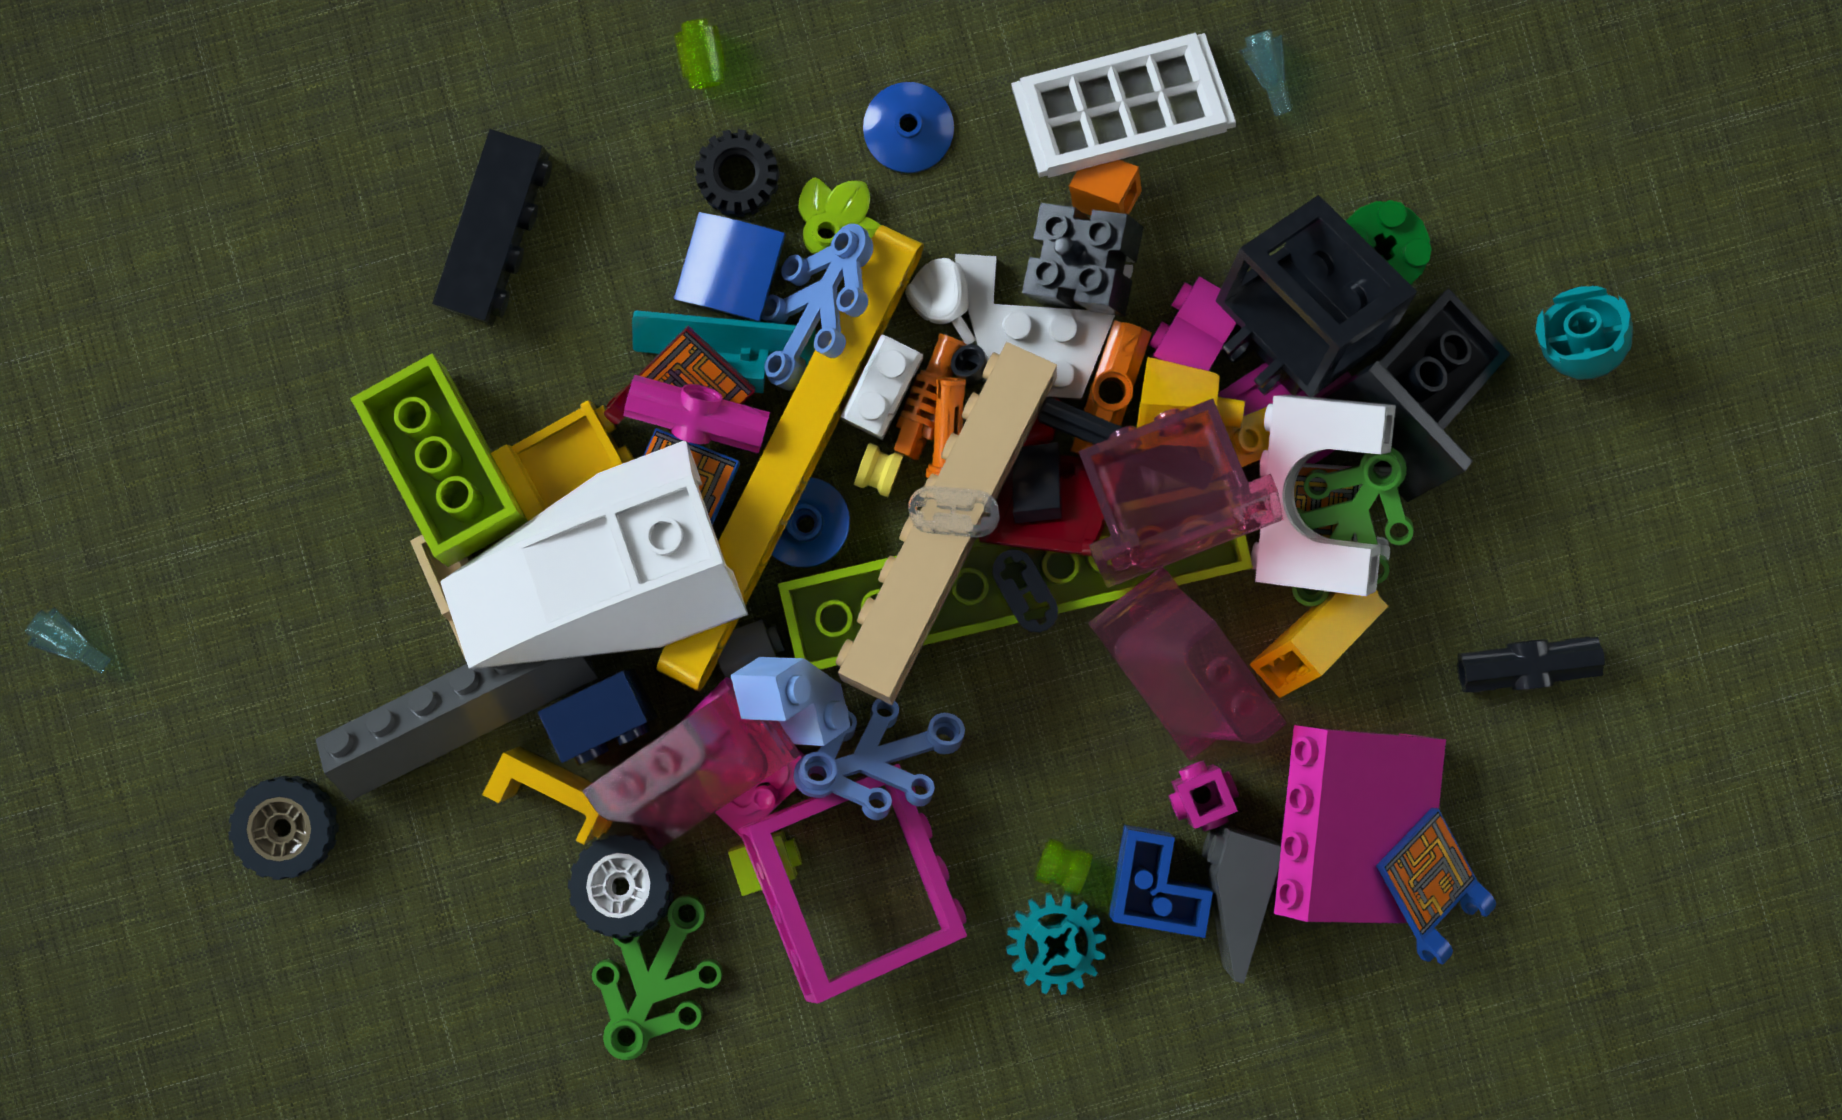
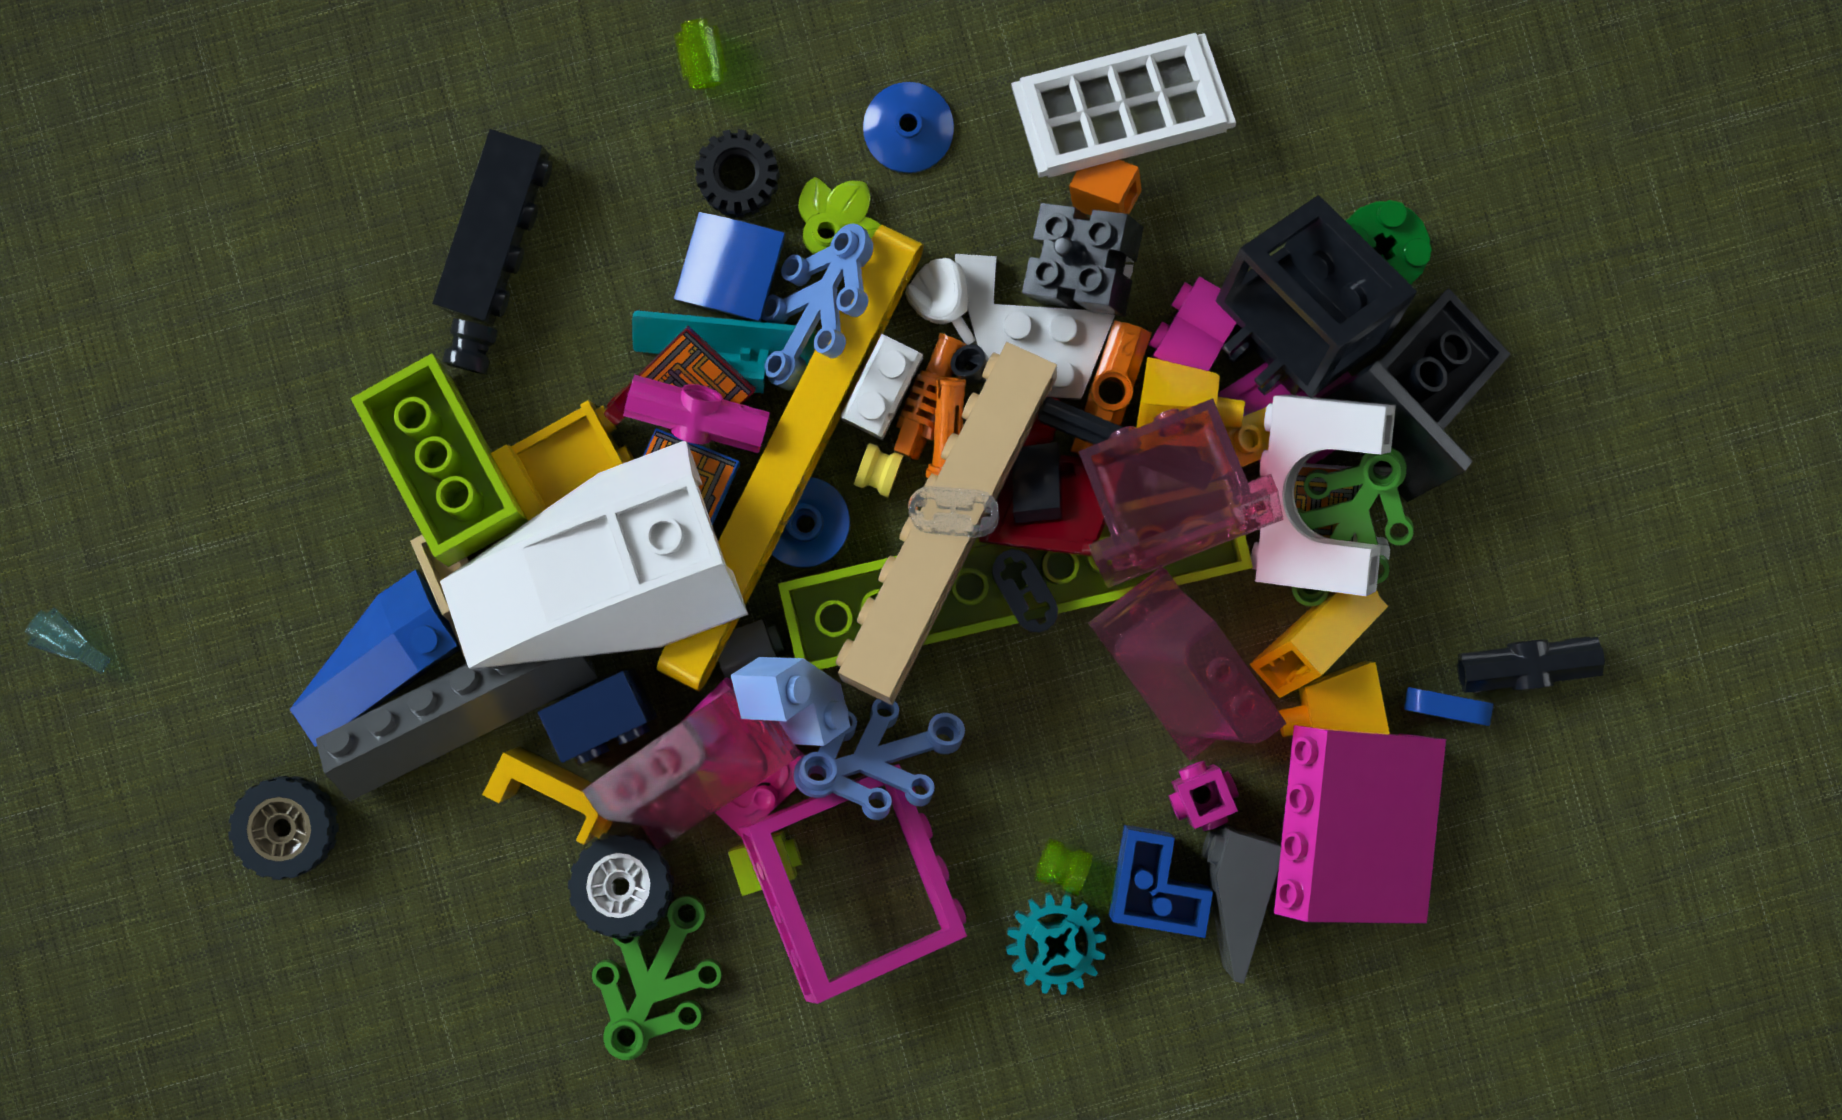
clear light blue cone [1239,29,1292,116] -> none
flag [1376,808,1496,964] -> none
teal cylinder [1535,286,1633,380] -> none
none -> blue wedge [290,569,461,747]
none -> black wheel [442,318,498,375]
none -> yellow torso [1277,661,1390,737]
none -> blue beam [1404,687,1494,726]

